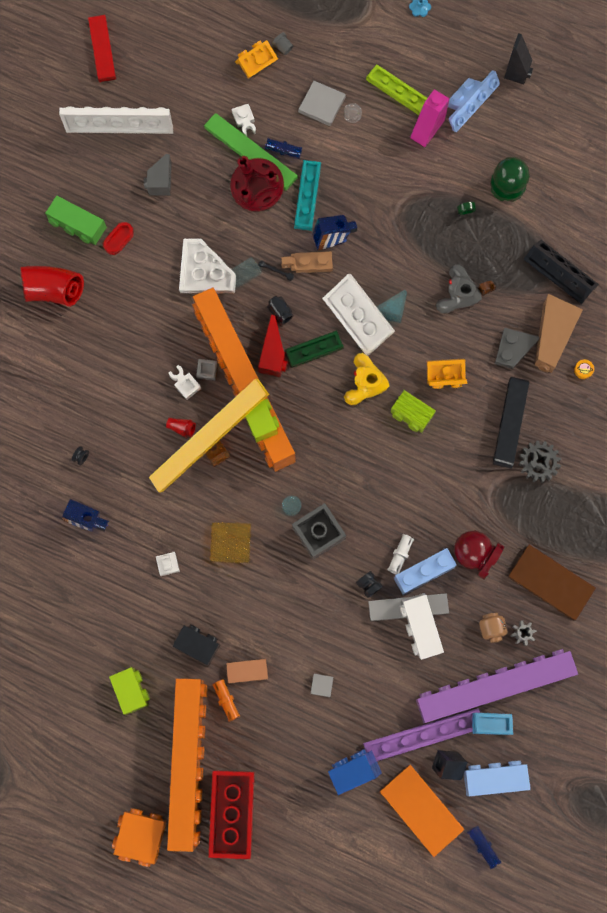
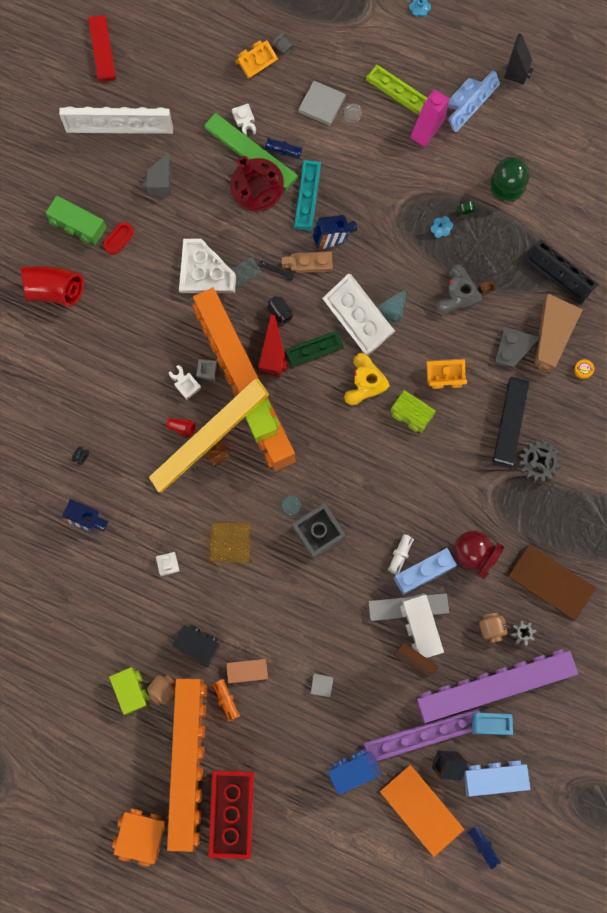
black wheel [356,571,383,598] -> none
none -> medium nougat head [147,675,176,706]
none -> reddish brown tile [393,643,438,678]
none -> dark azure plant [430,216,453,238]

